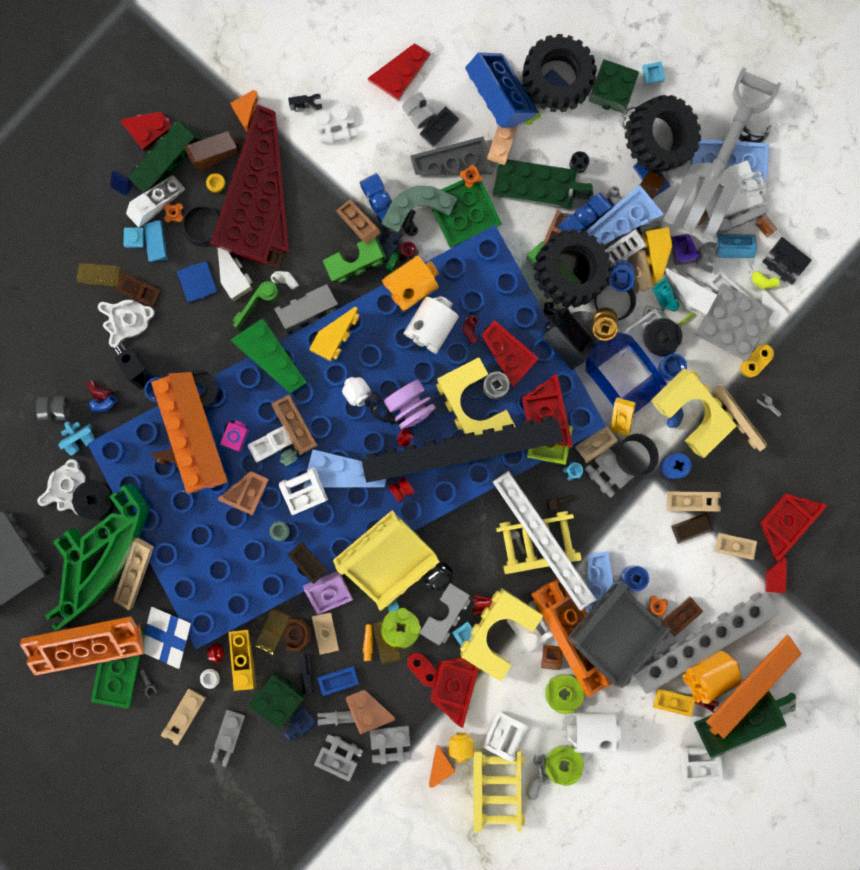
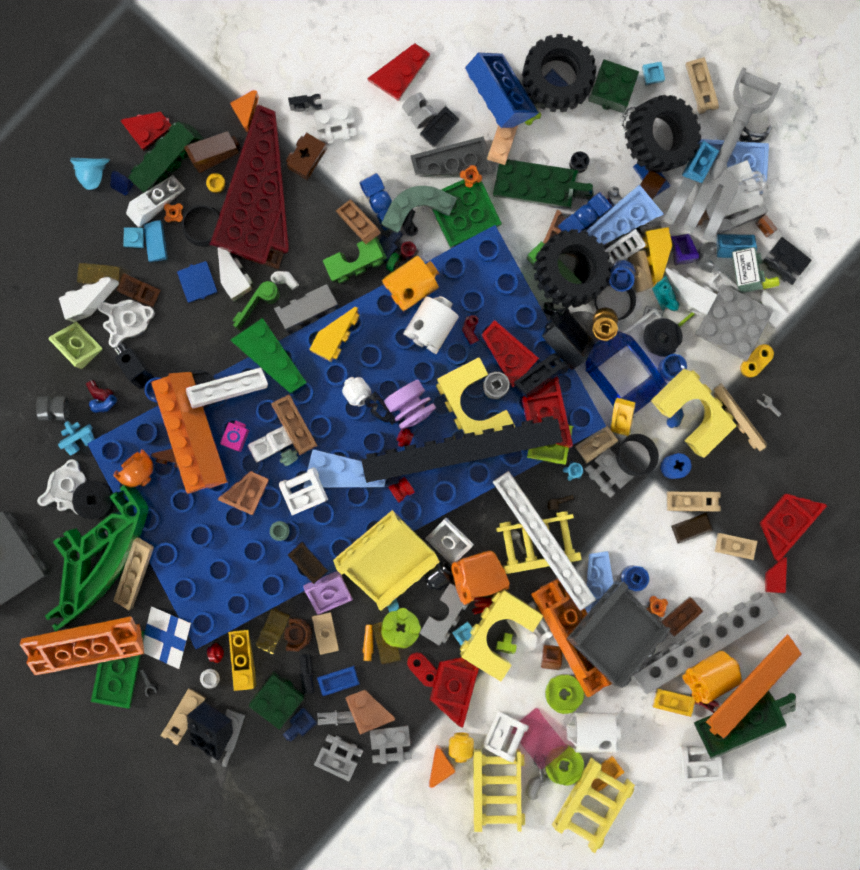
none -> yellowish green slope [49,322,102,369]
none -> white slope [59,277,119,322]
none -> medium azure piece [70,158,110,190]
none -> orange cylinder [113,449,153,487]
none -> white plate [186,368,268,409]
none -> black slope [187,701,233,761]
none -> reddish brown brick [286,132,327,181]
none -> white slope [425,518,474,565]
none -> orange piece [451,550,510,605]
none -> lime tile [495,633,517,654]
none -> clear pink piece [511,708,568,770]
none -> black plate [514,353,569,398]
none -> light yellow fence [552,757,635,853]
none -> light orange tile [591,756,625,792]
none -> dark azure slope [682,141,719,183]
none -> tan plate [685,57,719,114]
none -> brick [732,247,766,293]

